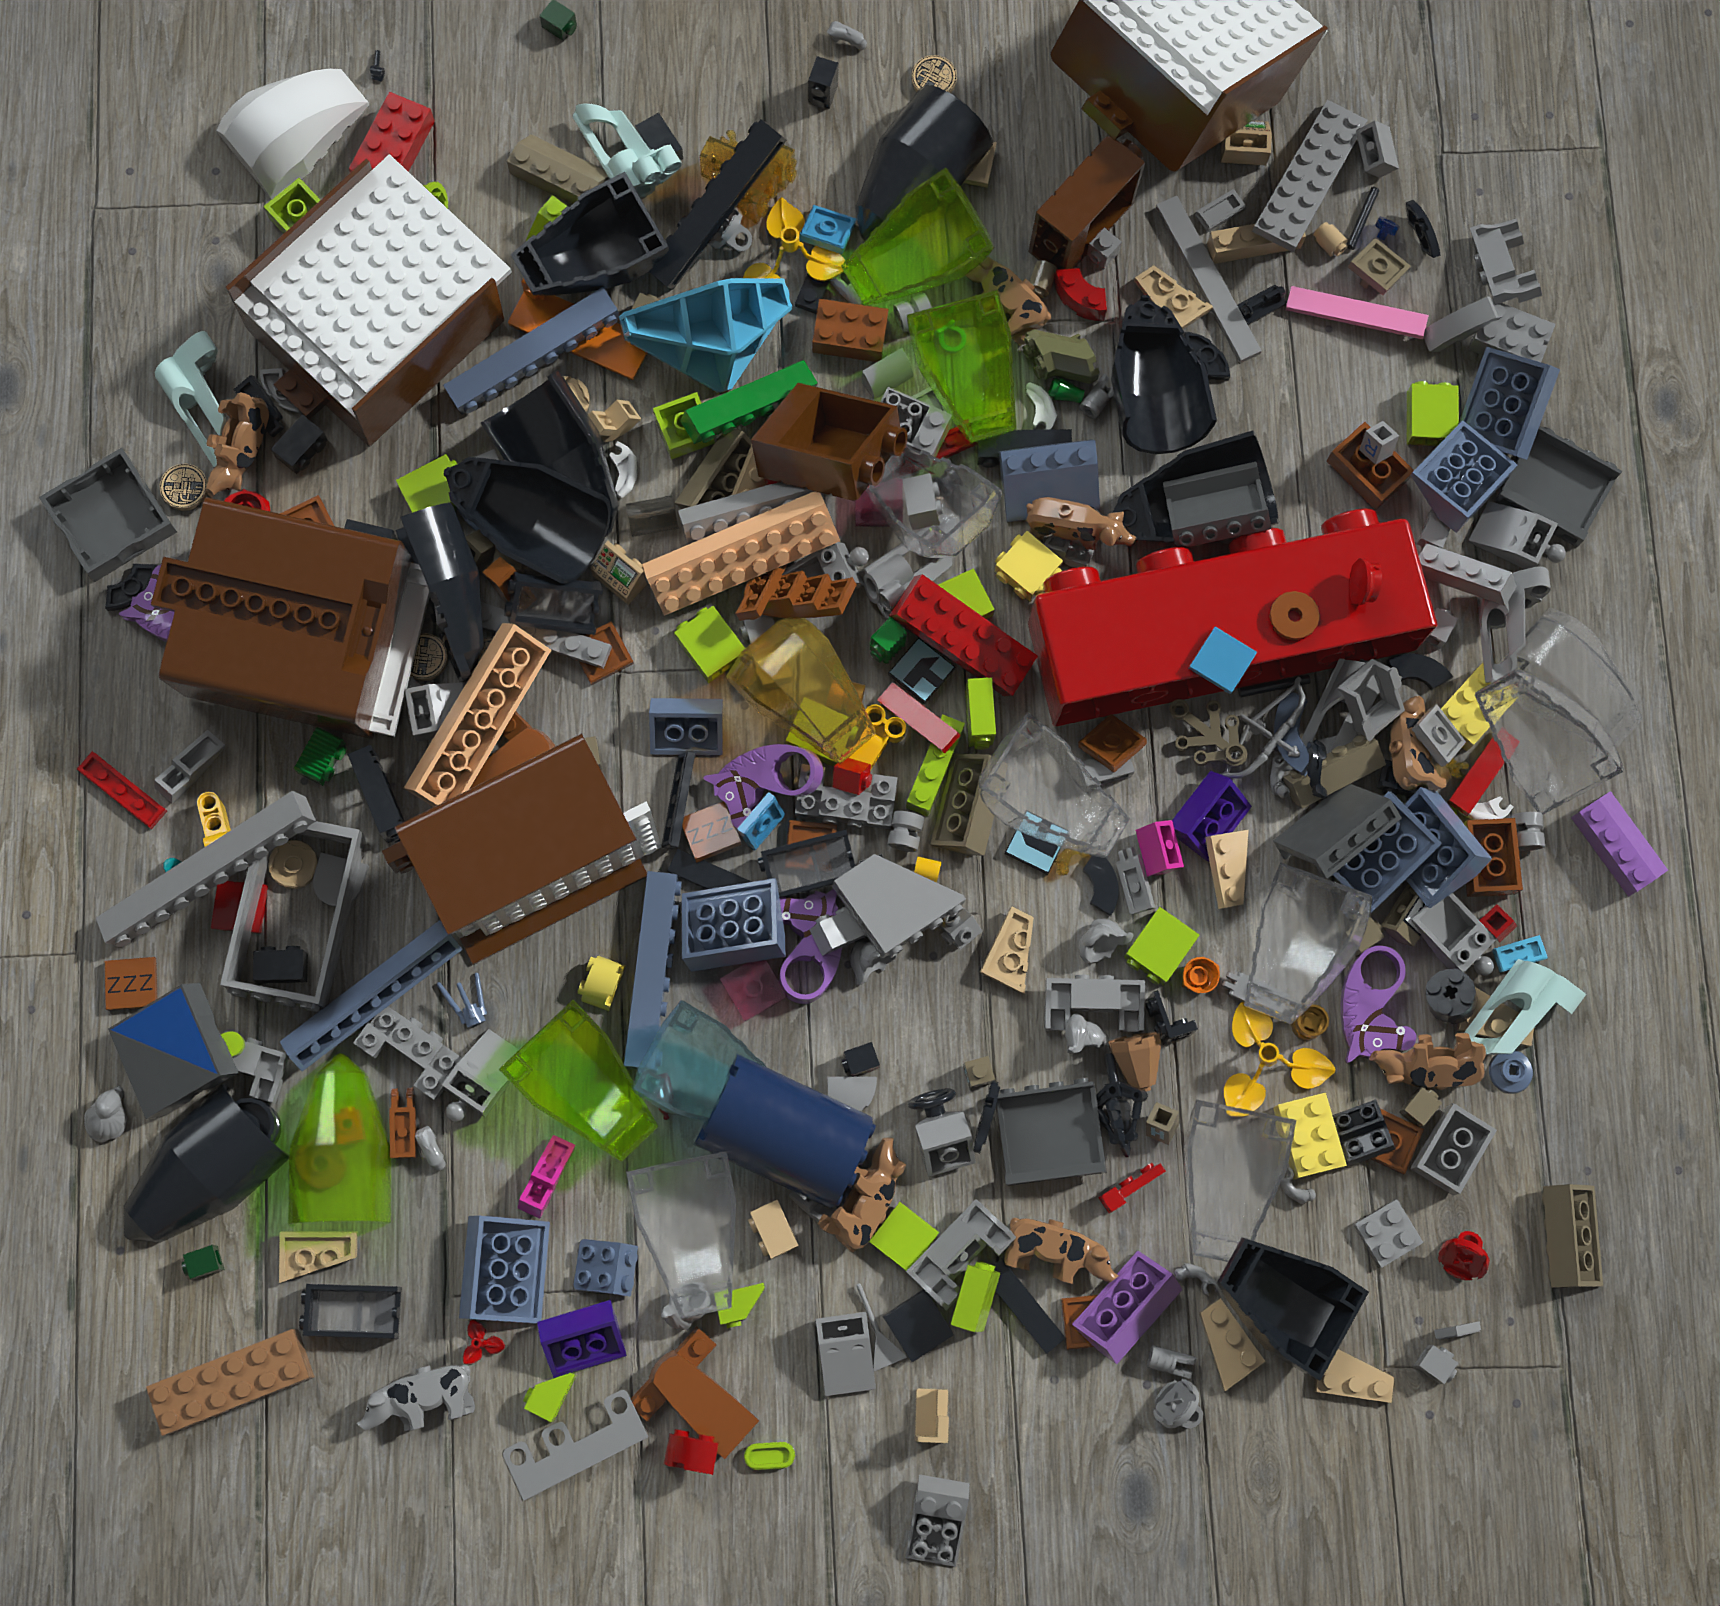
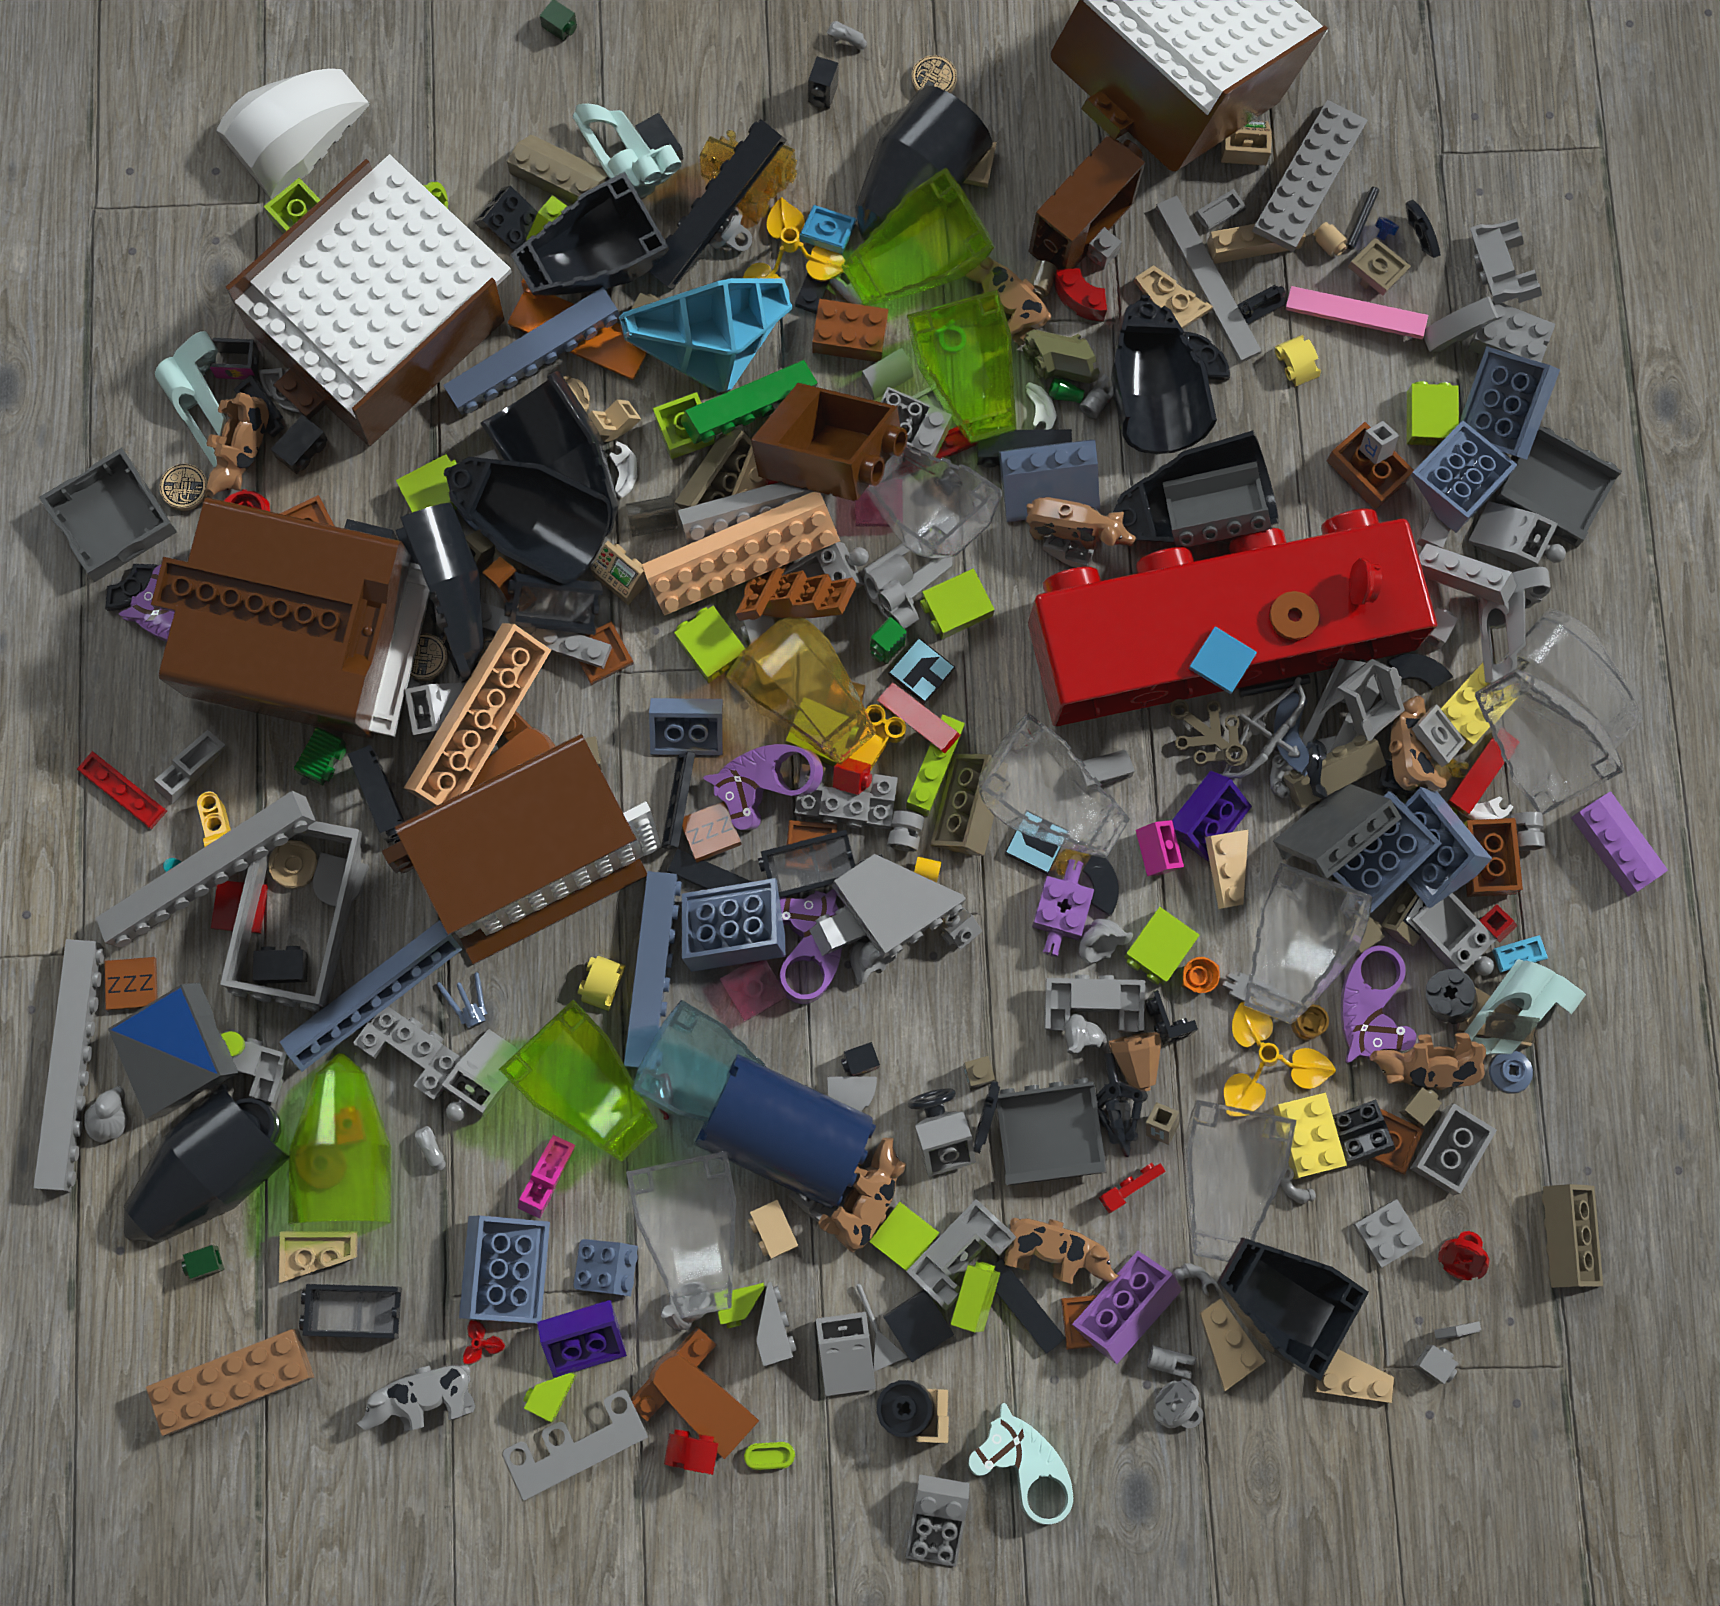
red brick [349,91,435,173] -> none
black hand [370,50,385,82] -> none
dark orange hinge [389,1088,417,1159] -> none
dark azure tile [737,792,785,851] -> none
red brick [889,574,1038,697] -> none
light grey wheel [893,293,934,333] -> none
light grey brick [903,473,943,530] -> none
lime brick [965,678,996,750] -> none
tan wing [979,907,1034,994] -> none
light yellow brick [994,531,1063,602] -> none
dark orange tile [1078,714,1147,773] -> none
light grey hinge [1117,846,1155,915] -> none
light grey brick [1356,121,1399,178] -> none
none -> light grey brick [33,939,105,1192]
none -> black piece [210,338,260,380]
none -> black bracket [474,186,538,251]
none -> light grey slope [756,1282,797,1366]
none -> black wheel [876,1380,935,1437]
none -> light aqua animal [967,1403,1073,1525]
none -> medium lavender brick [1032,859,1094,957]
none -> light yellow cylinder [1275,335,1321,387]
none -> clear smoke panel [1483,1011,1540,1043]

